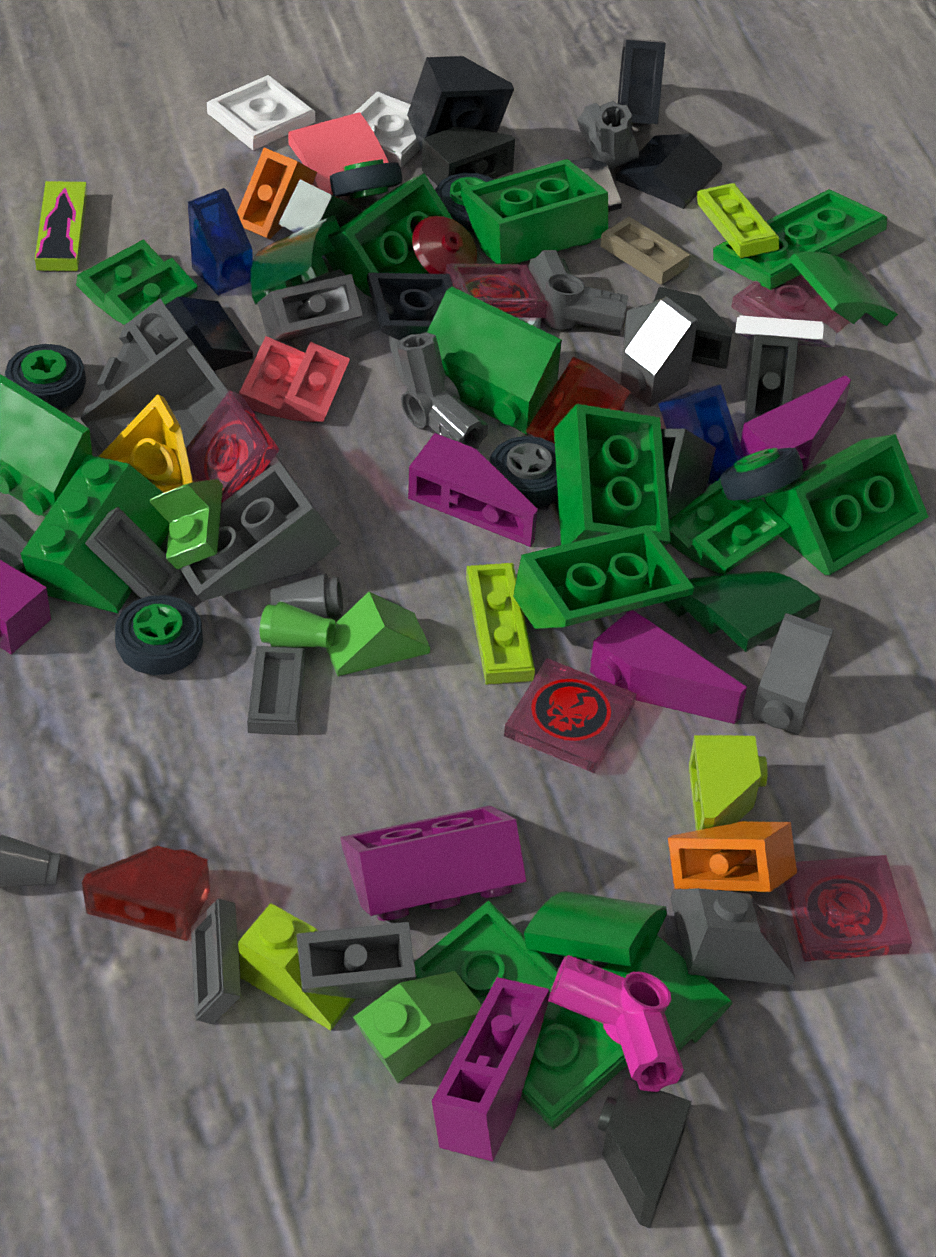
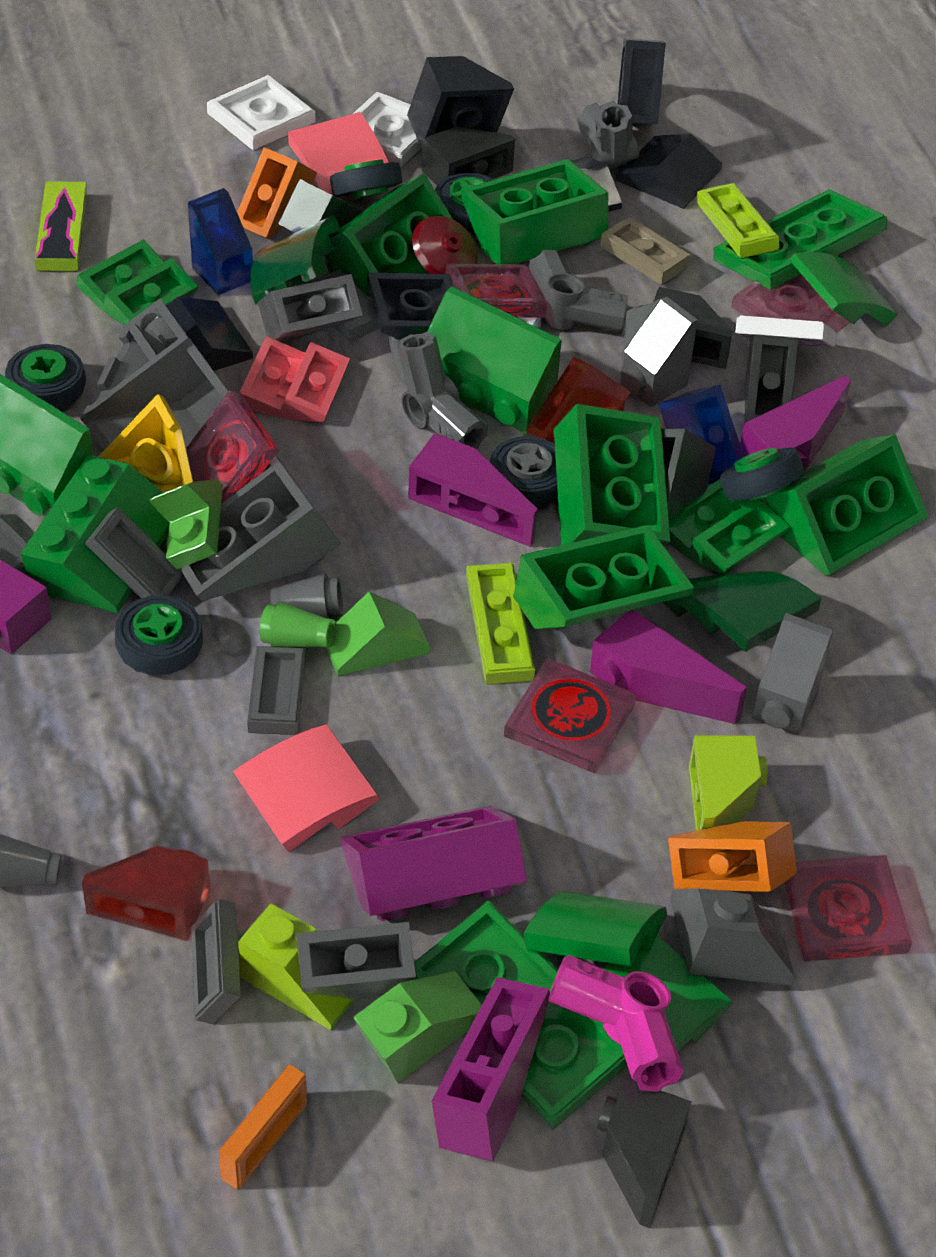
none -> orange tile [218,1064,307,1190]
none -> coral slope [233,724,380,852]

